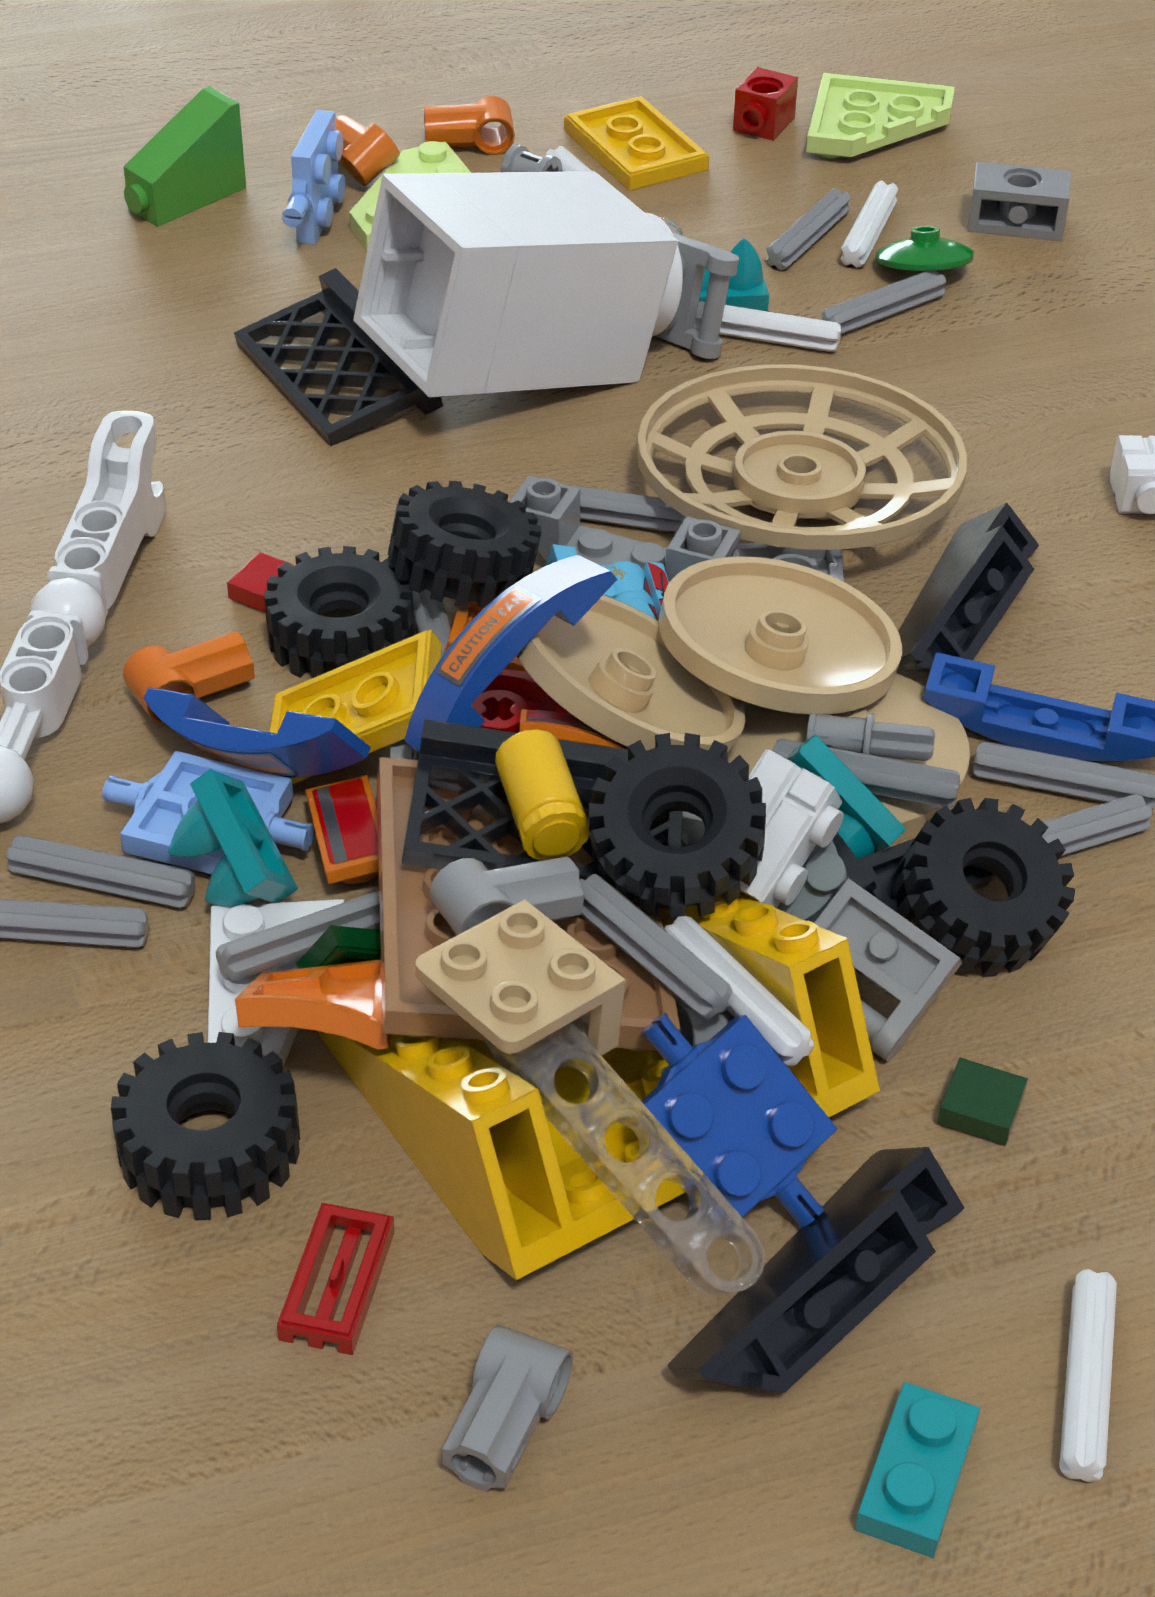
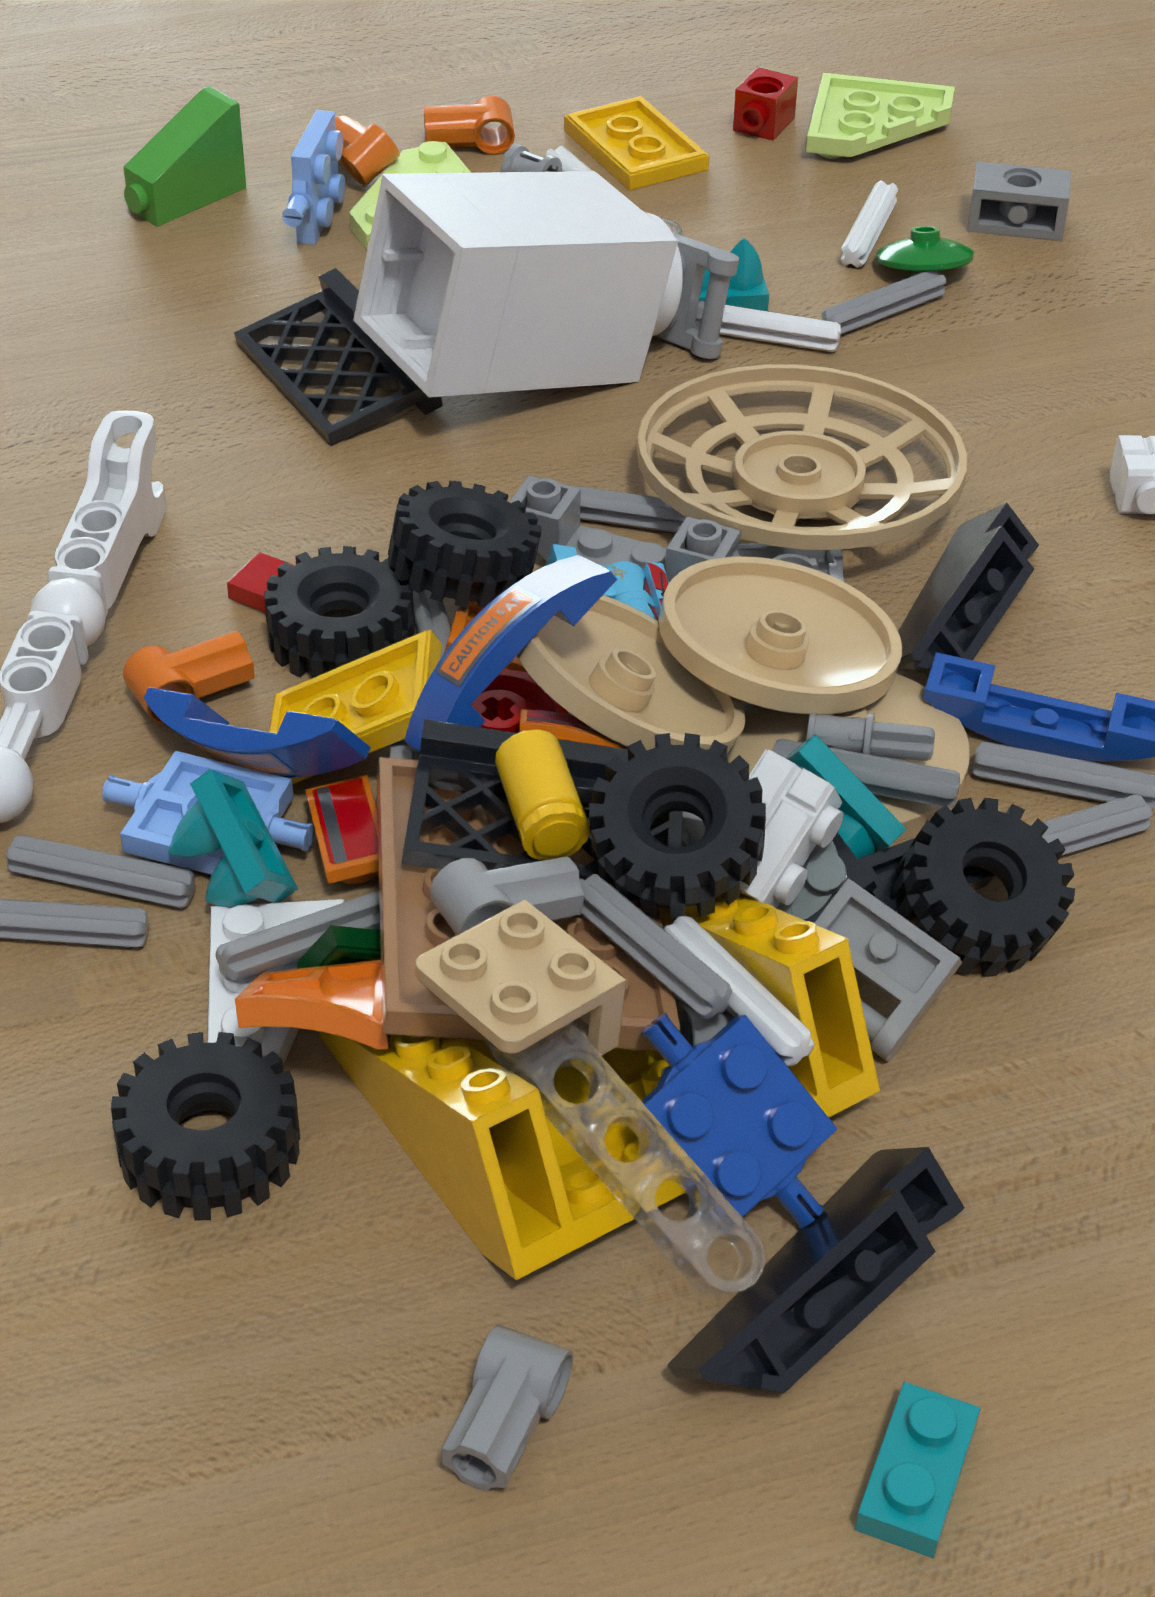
red tile [277,1203,395,1355] -> none
light grey axle [766,188,851,270] -> none
dark green tile [937,1057,1028,1145] -> none
white axle [1059,1269,1117,1483] -> none

